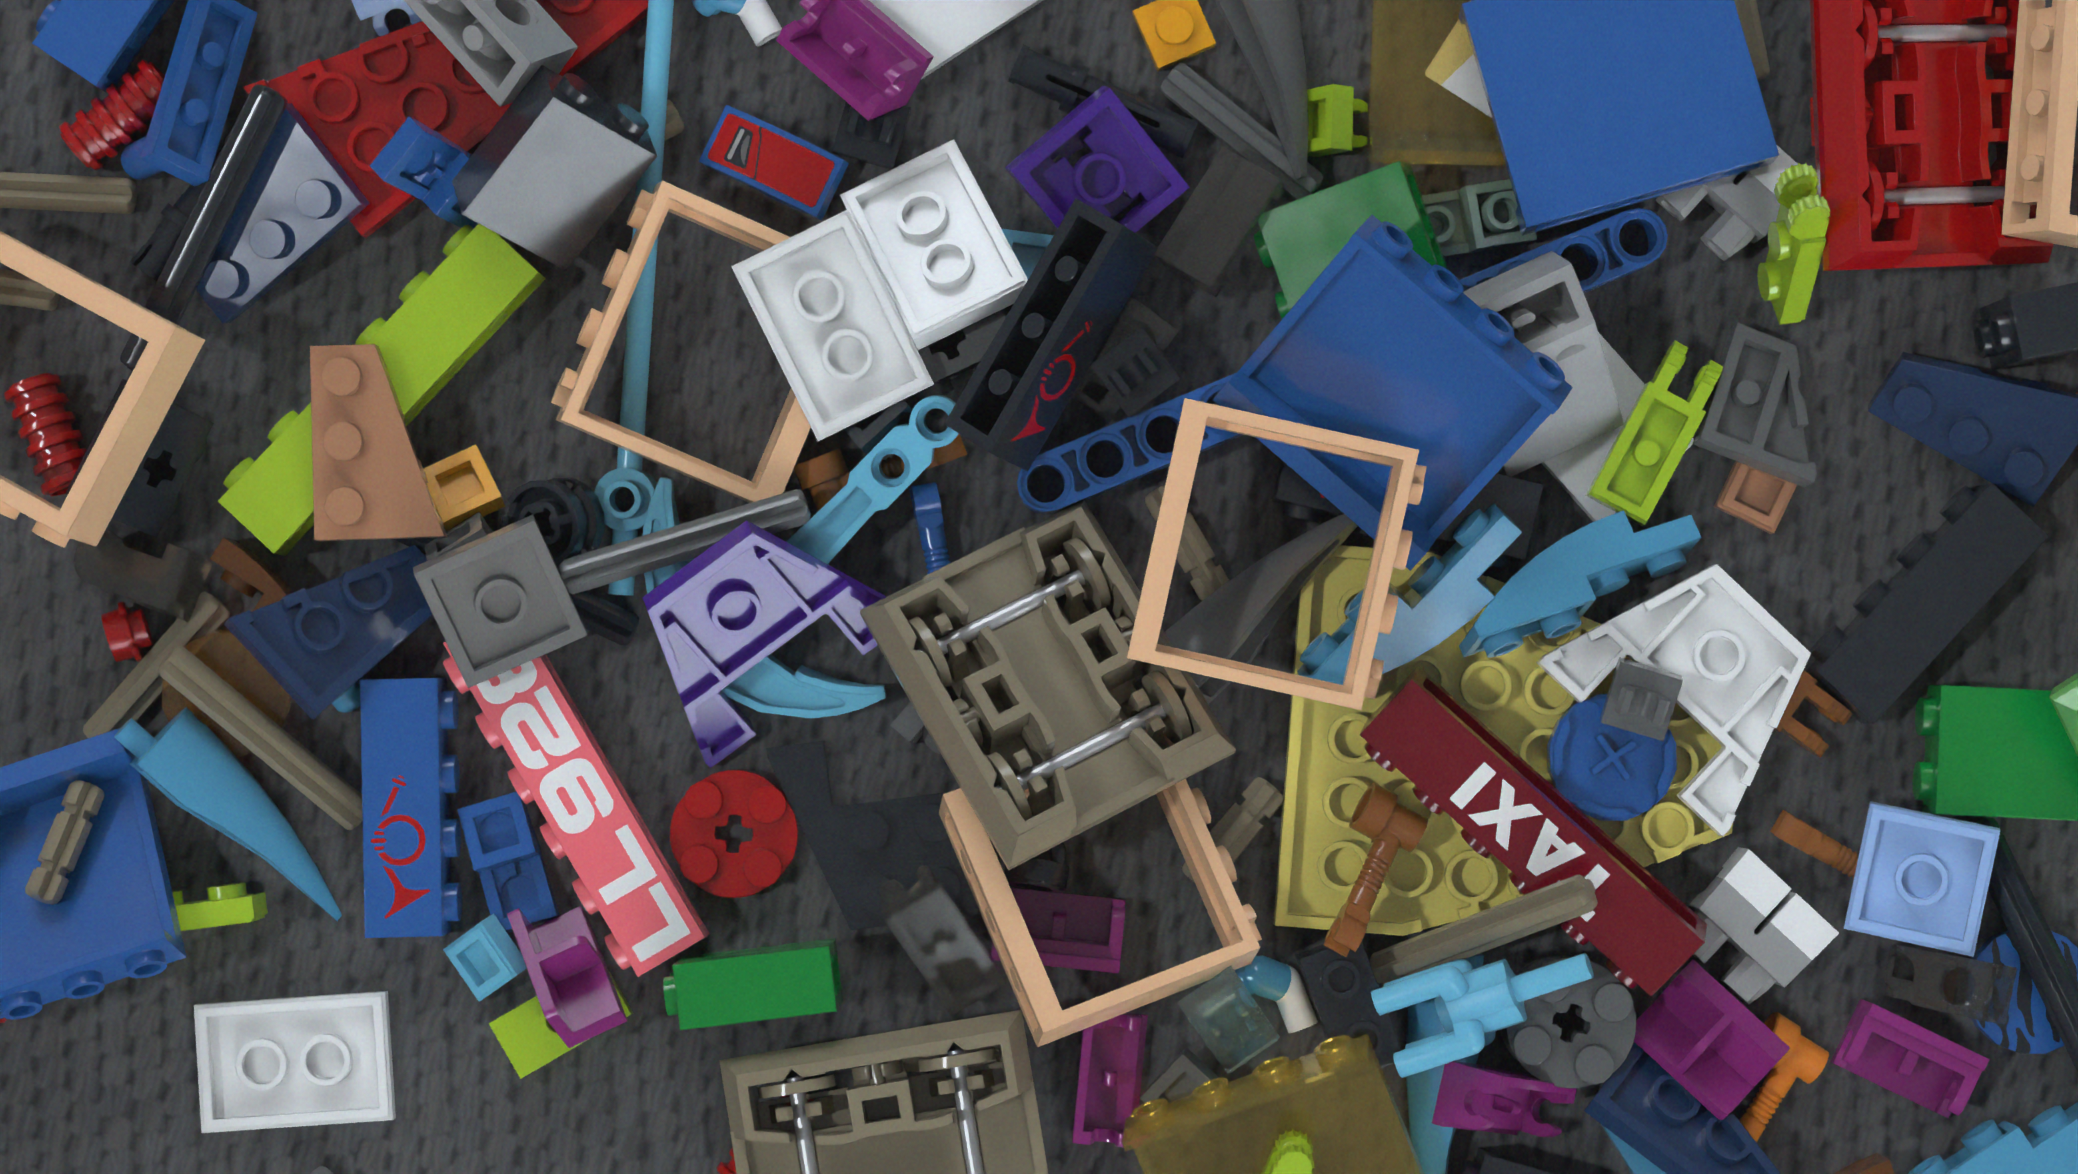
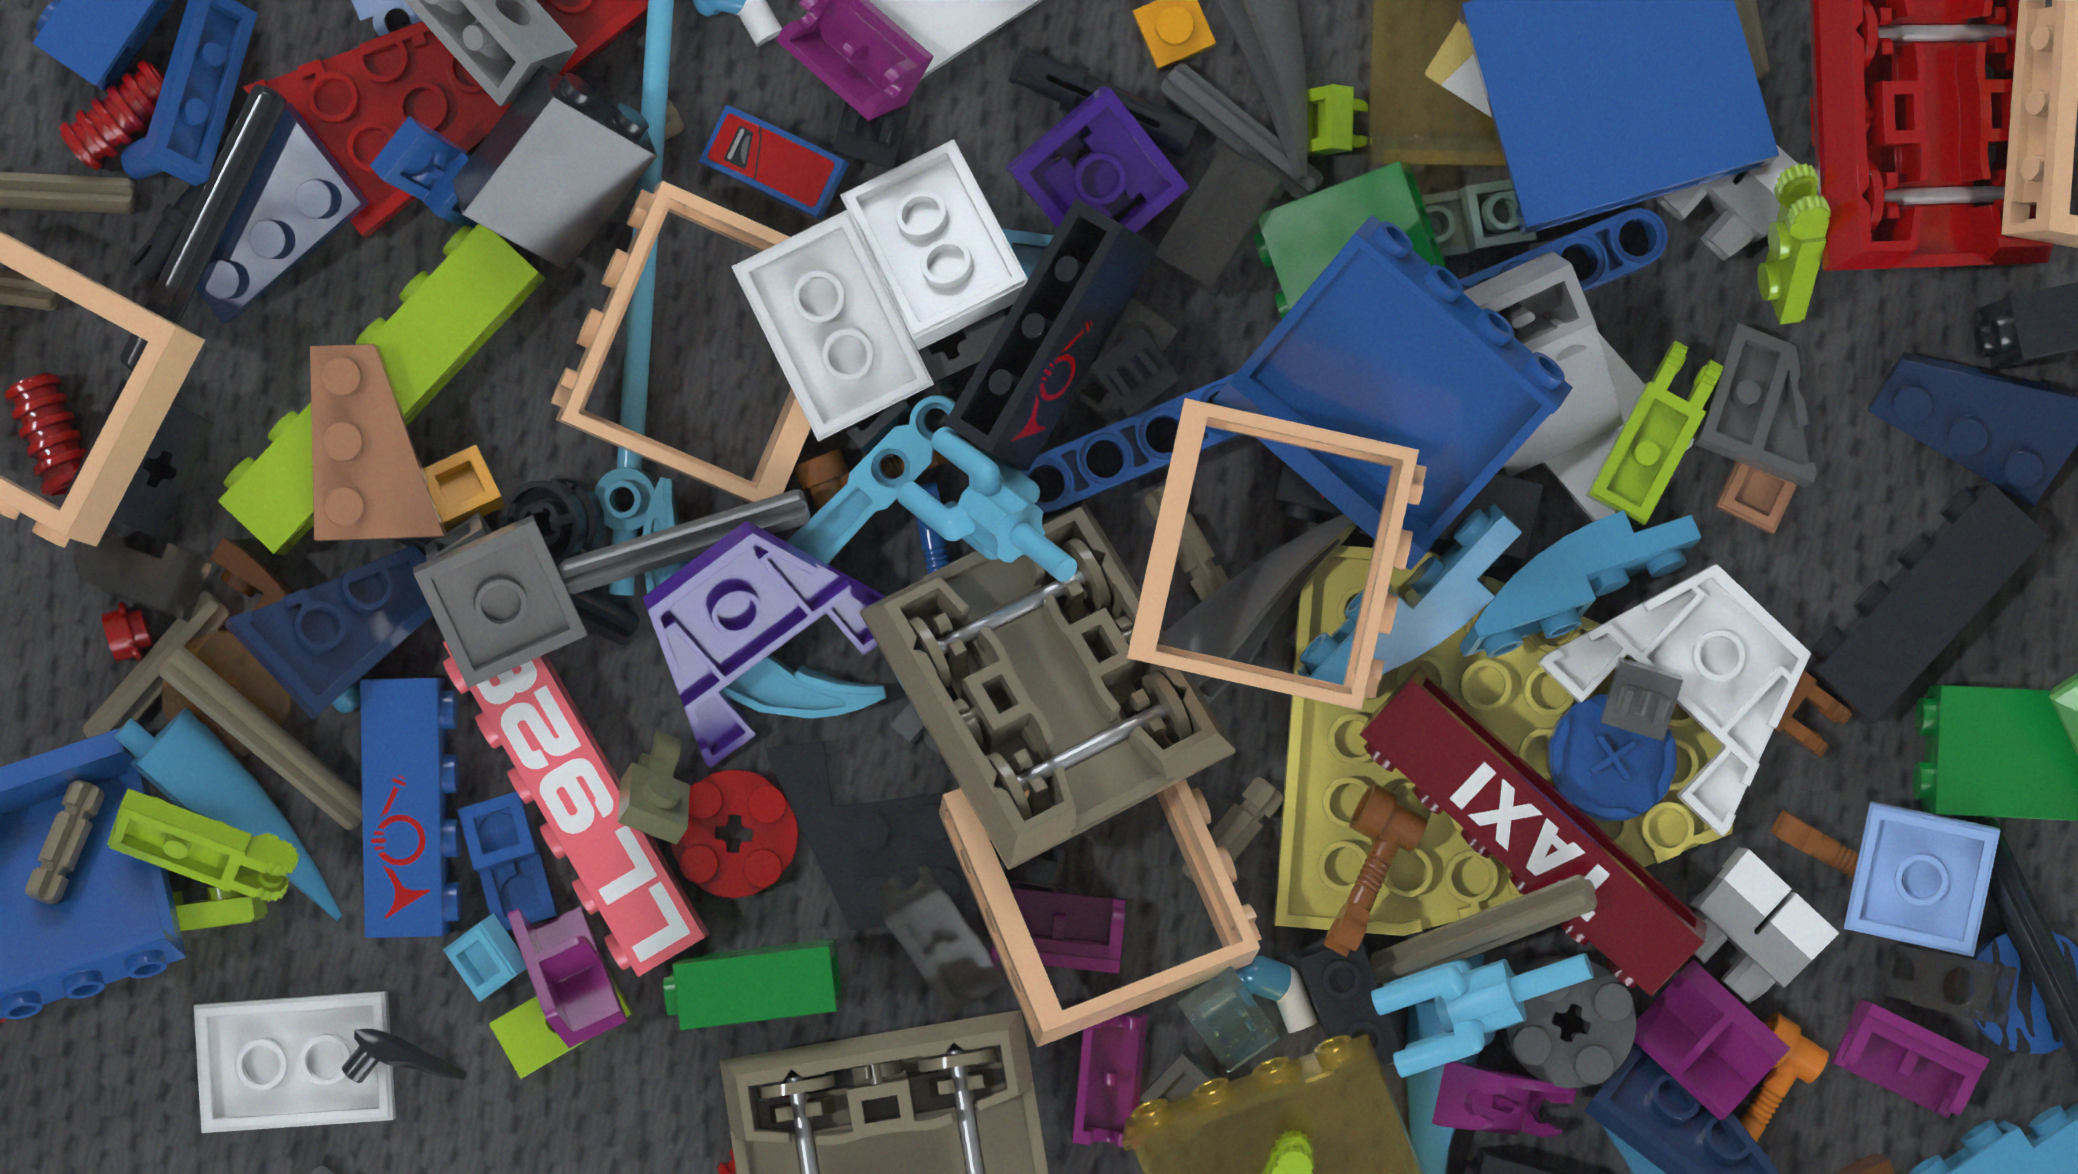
none -> lime hinge [107,788,299,902]
none -> black bar [342,1029,466,1083]
none -> olive plate [618,730,690,845]
none -> medium azure plant [897,427,1077,582]

